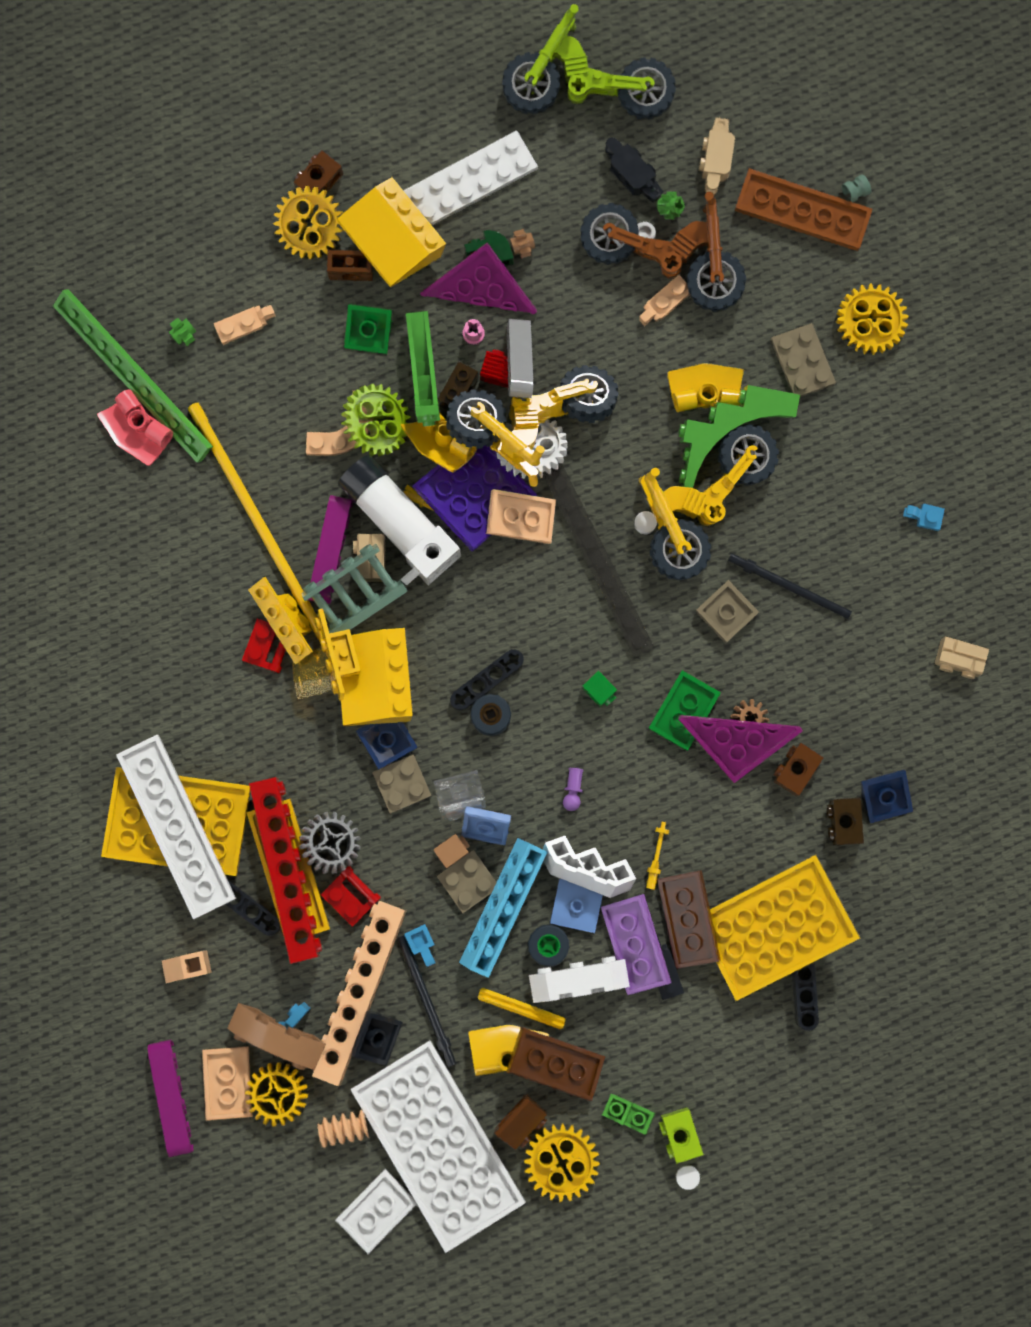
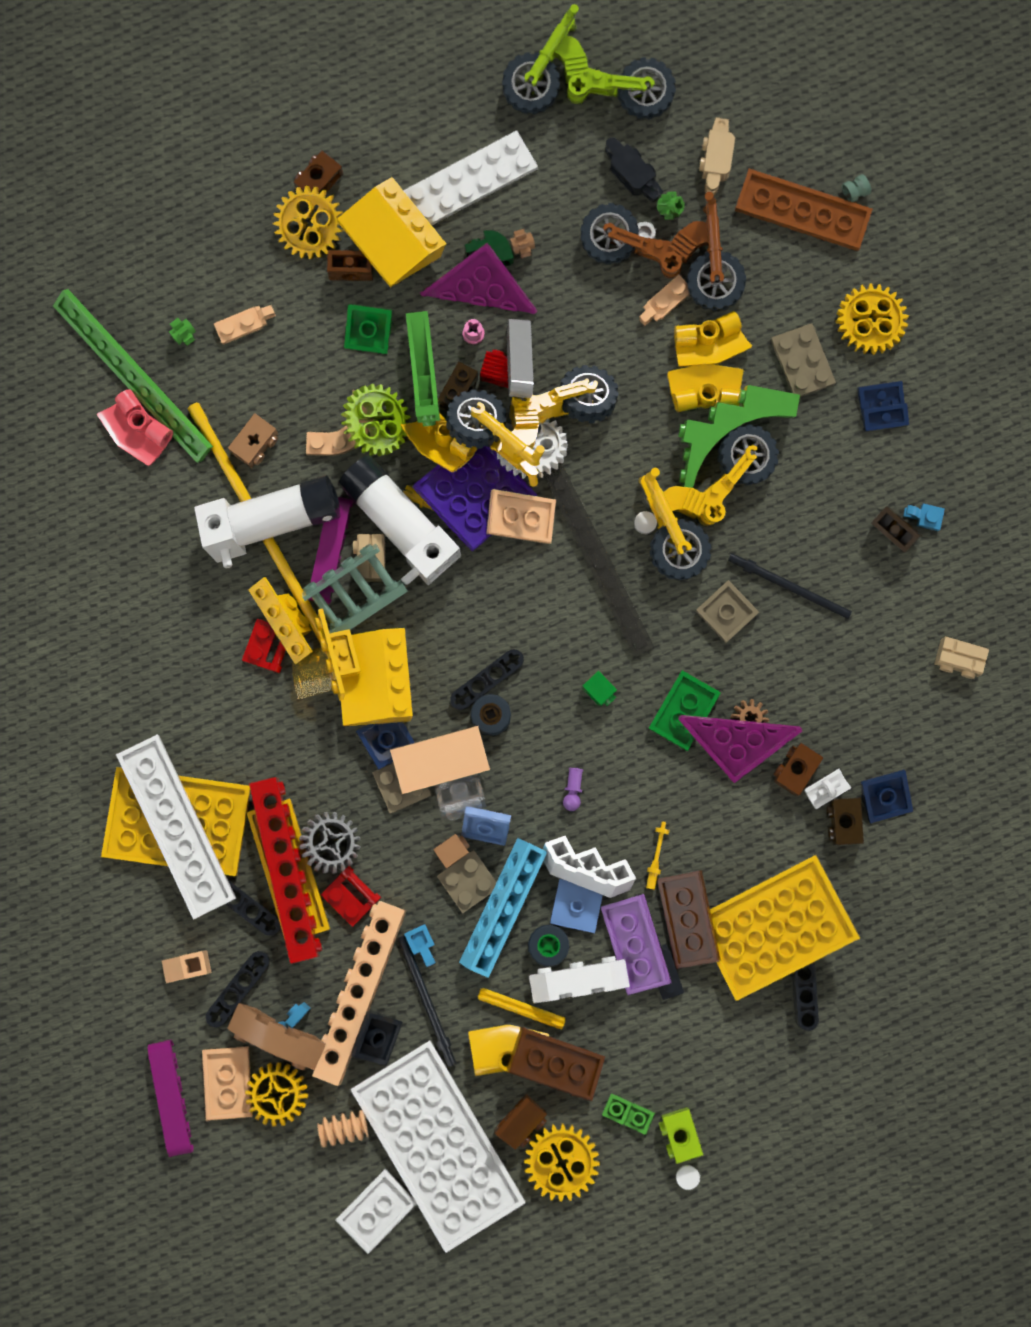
none -> white piece [194,475,341,568]
none -> black beam [206,951,270,1027]
none -> medium nougat brick [228,414,278,468]
none -> light nougat tile [390,726,490,794]
none -> yellow panel [674,311,752,367]
none -> white hips [804,769,851,809]
none -> dark blue slope [857,381,909,431]
none -> dark brown brick [871,506,922,553]

